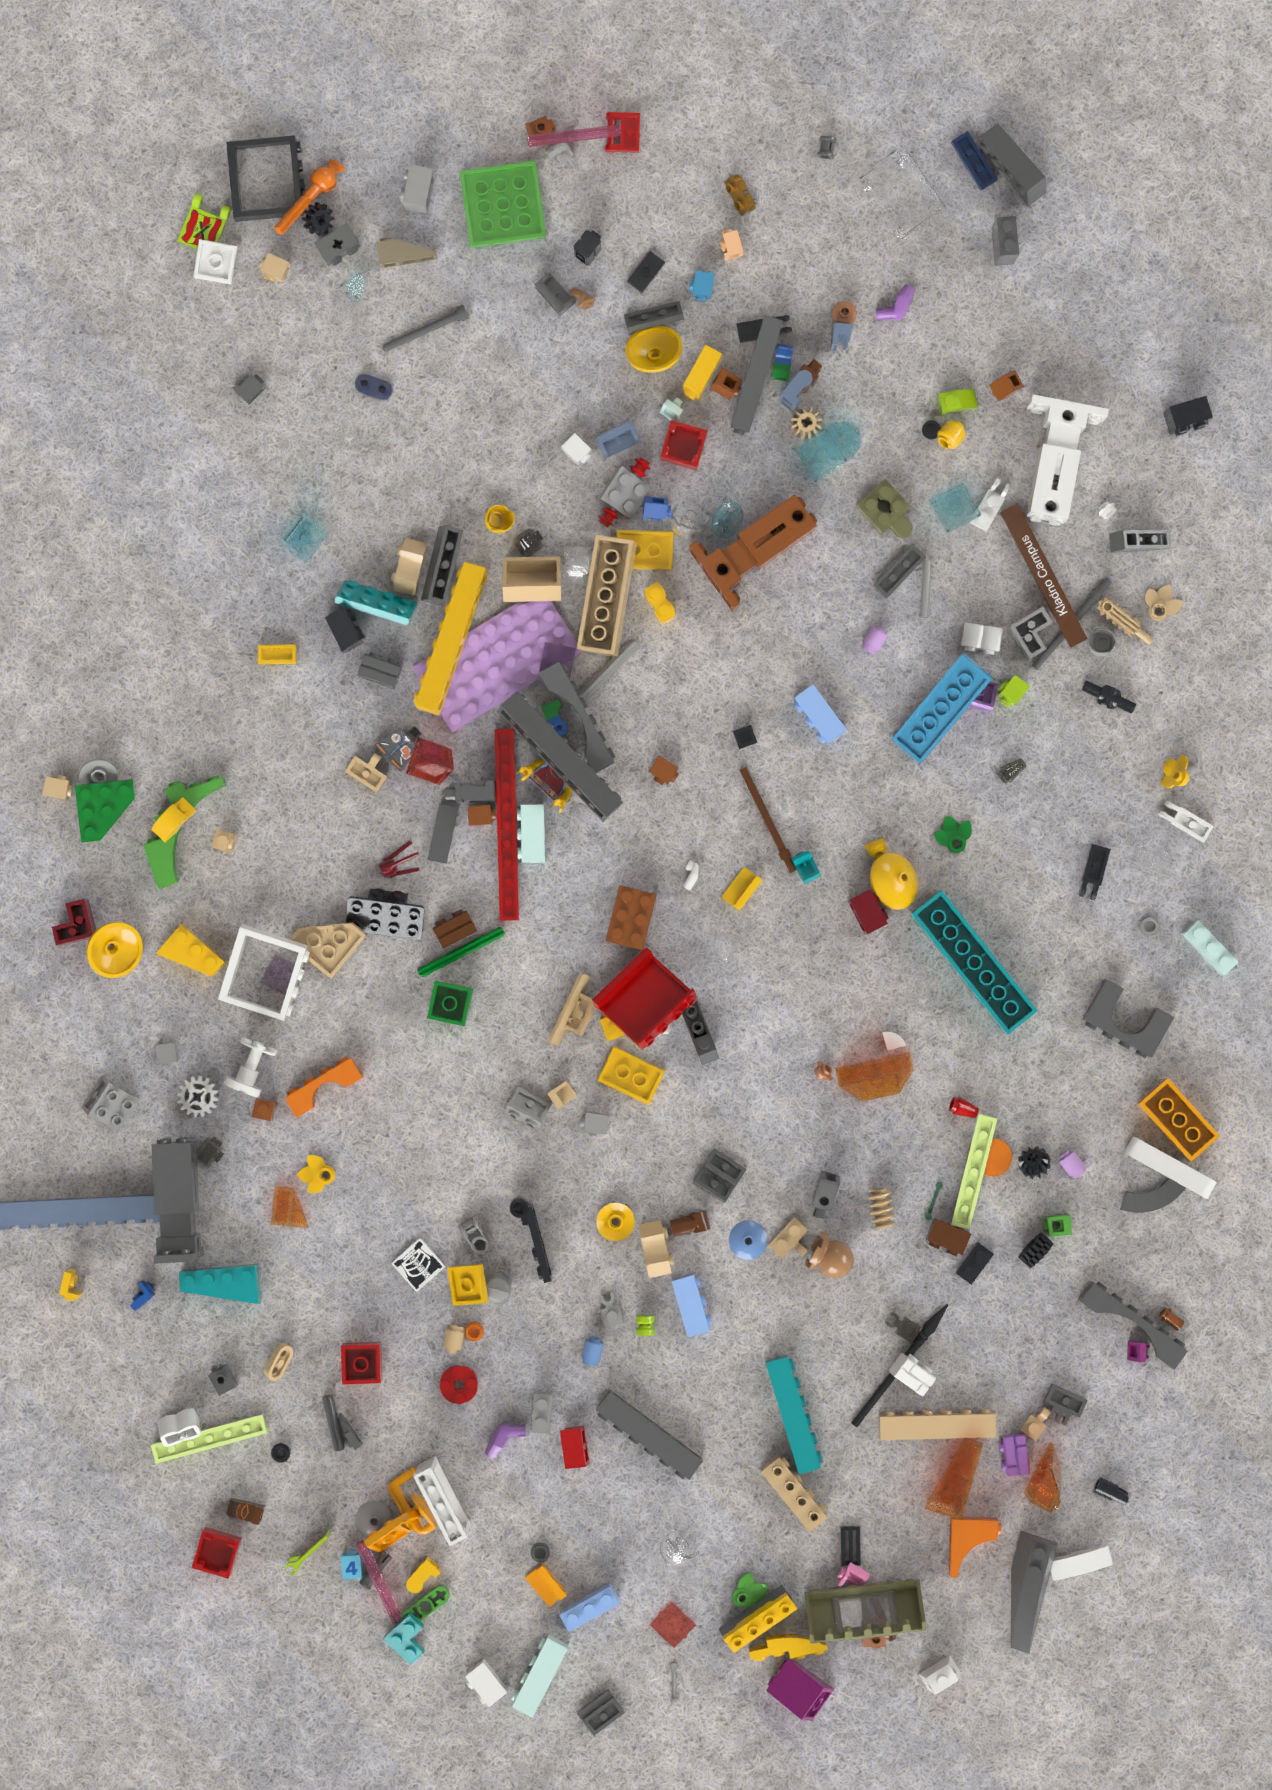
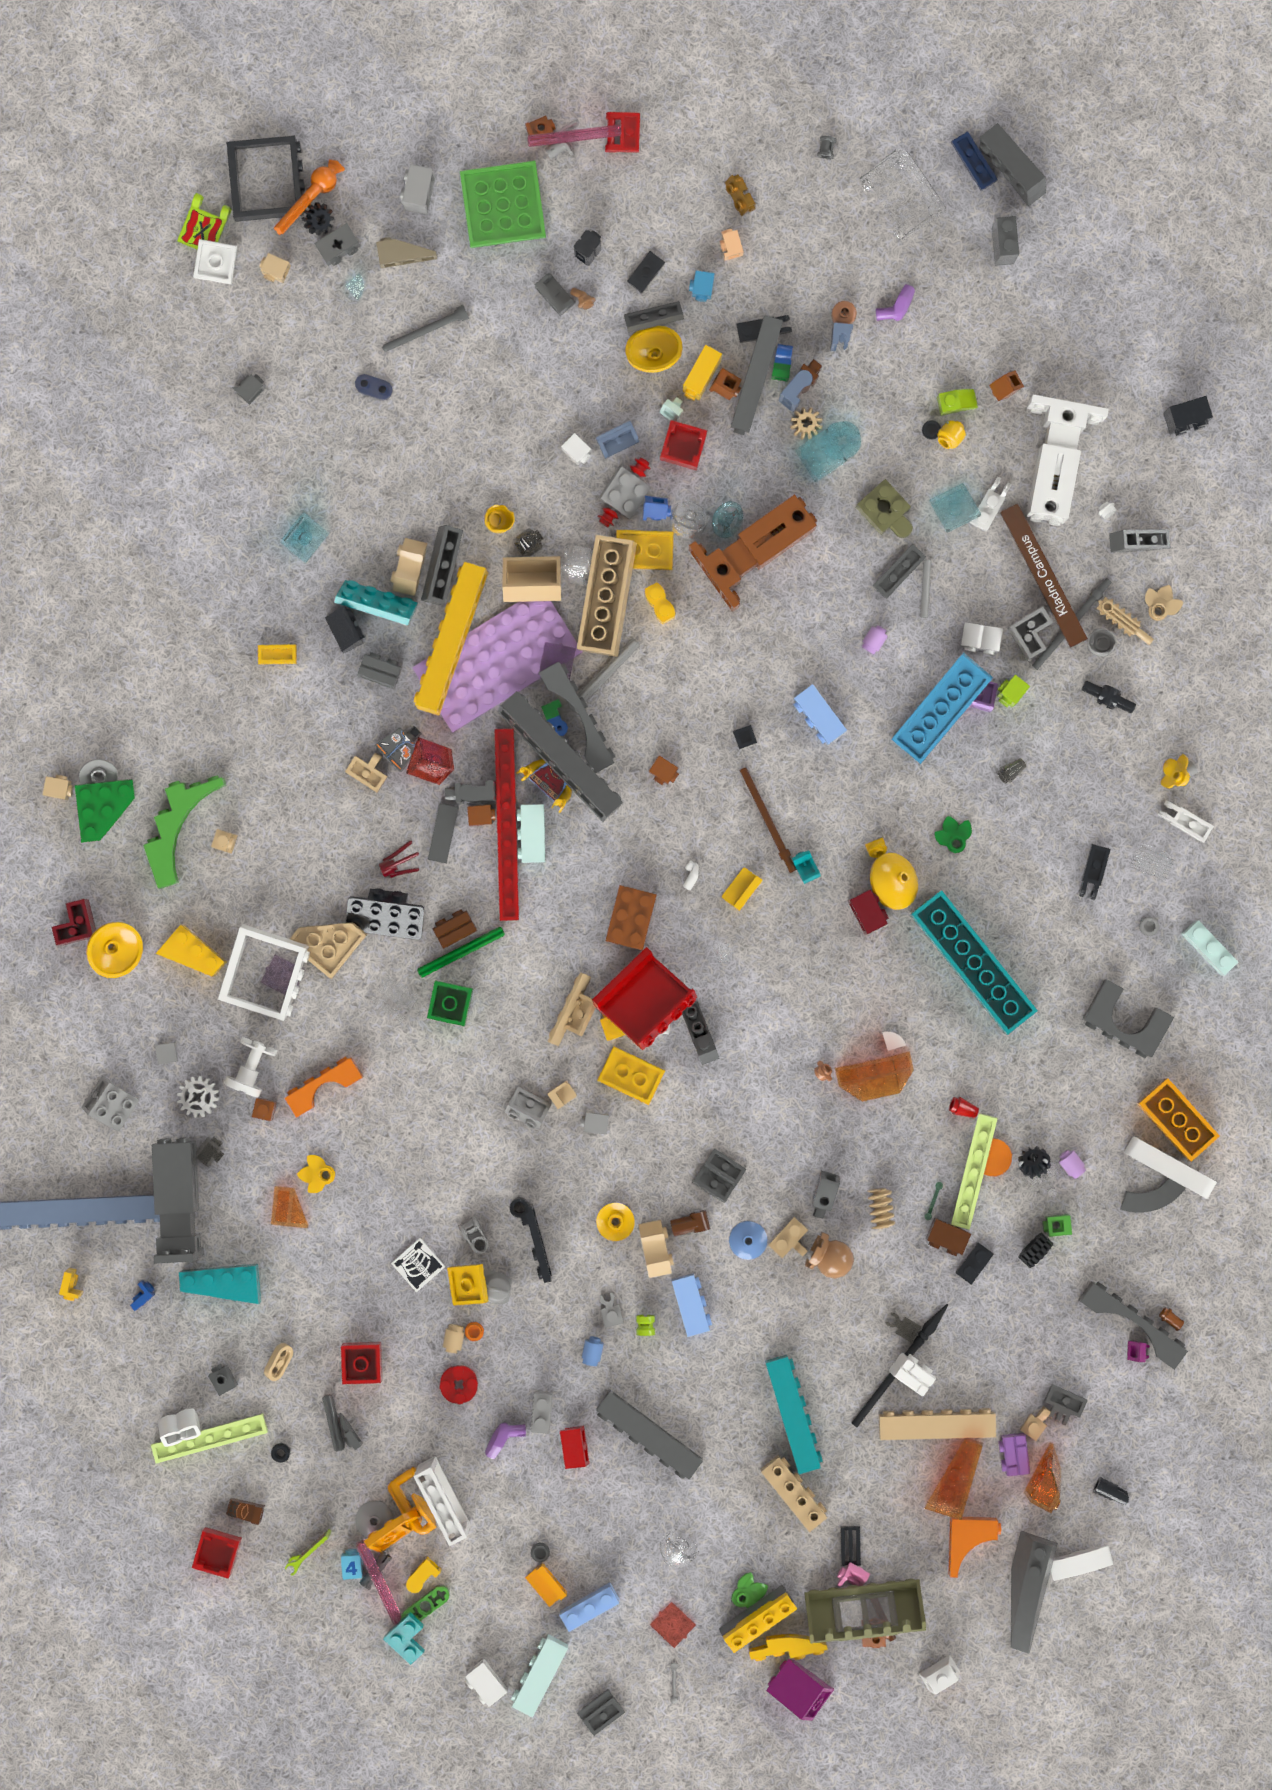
yellow brick [151,797,197,842] -> none

